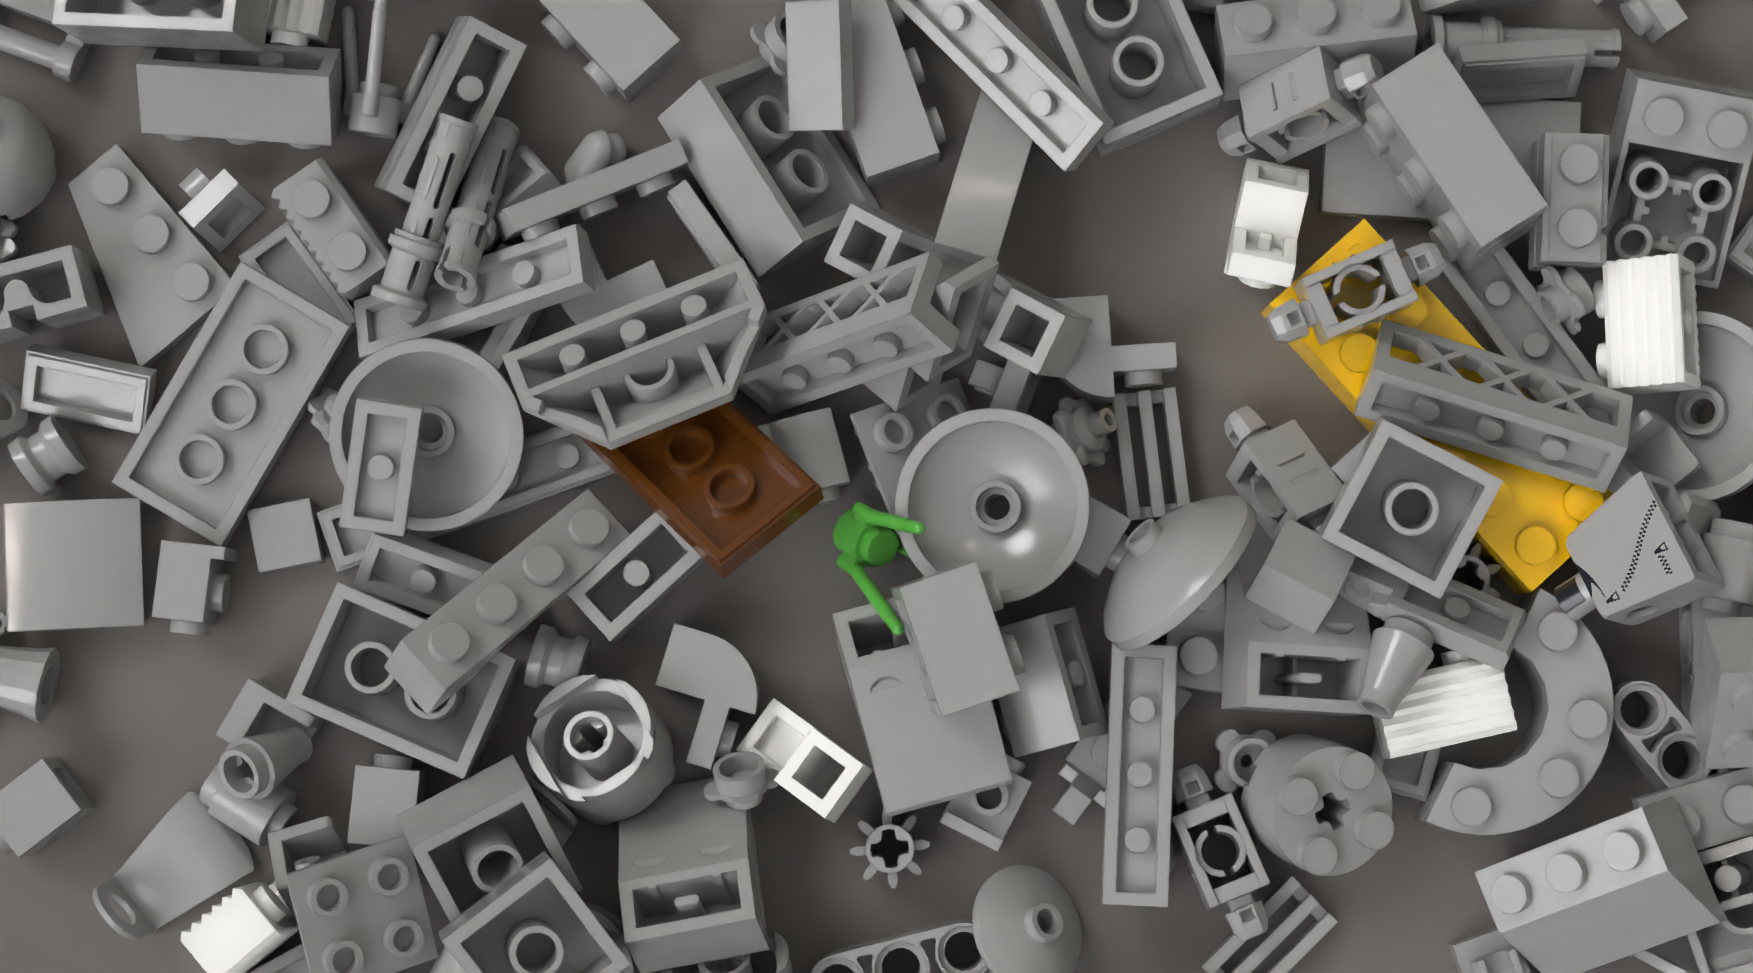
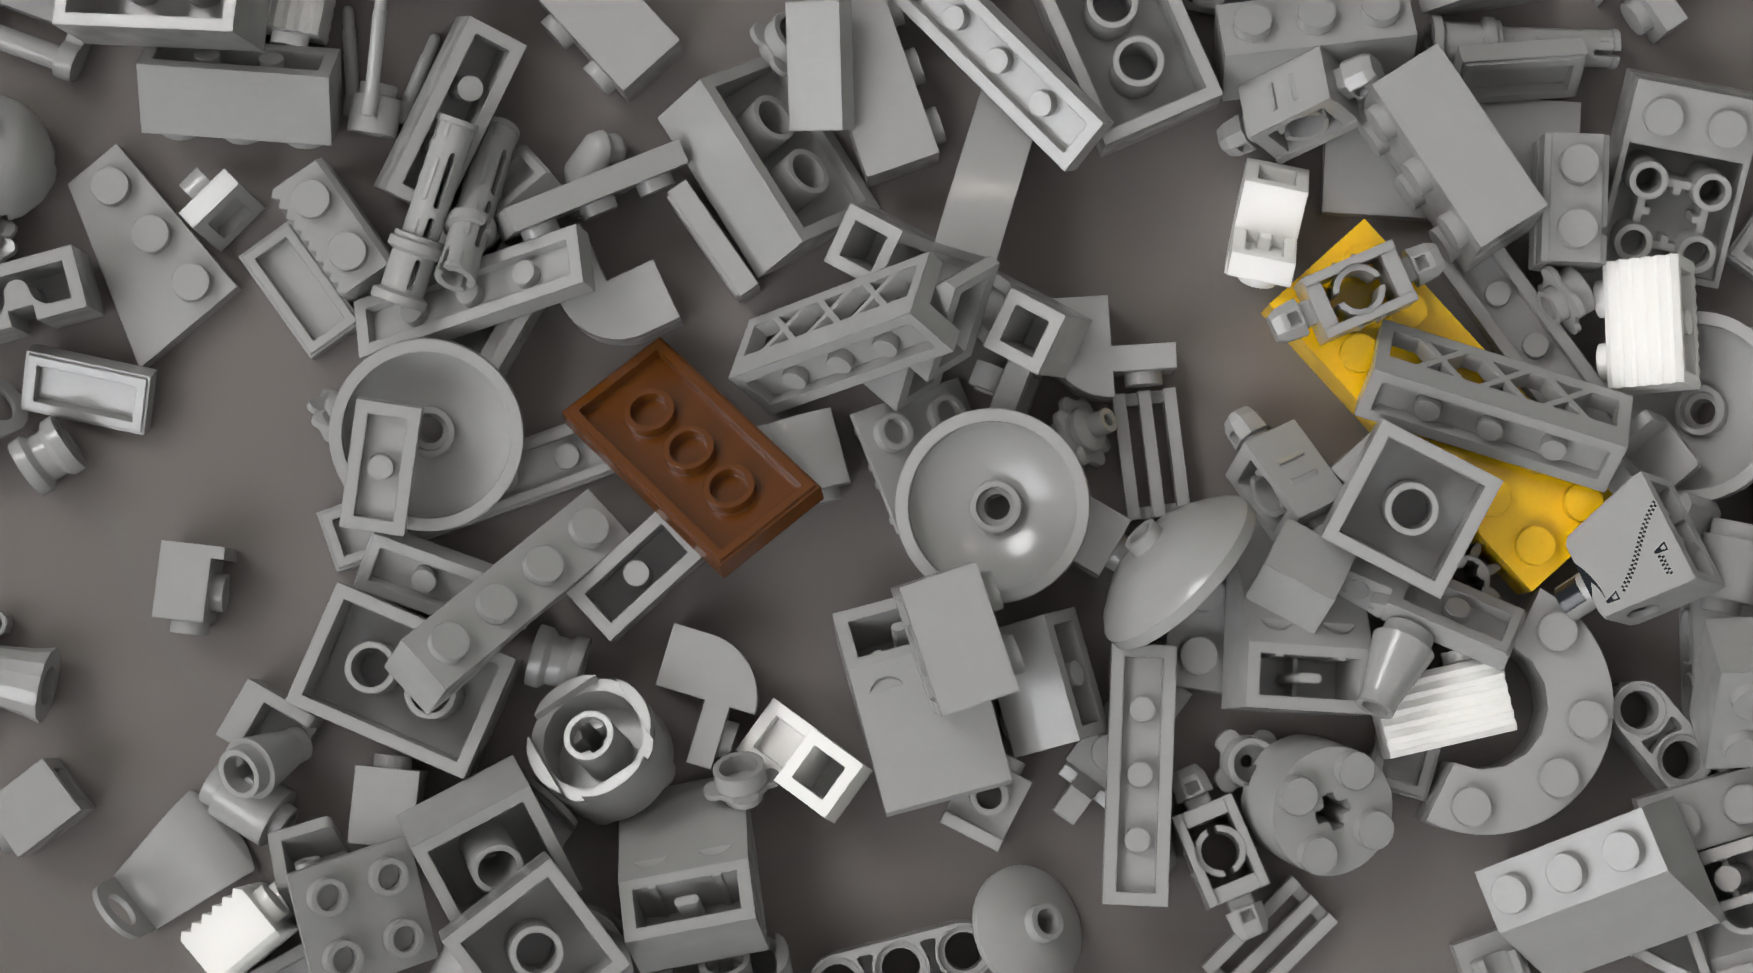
light grey slope [3,498,144,632] -> none
light grey plate [112,262,355,547] -> none
light grey tile [247,498,325,574] -> none
light grey wedge [501,258,767,450] -> none
bright green plant [833,501,926,635] -> none
light grey gear [850,808,930,888] -> none

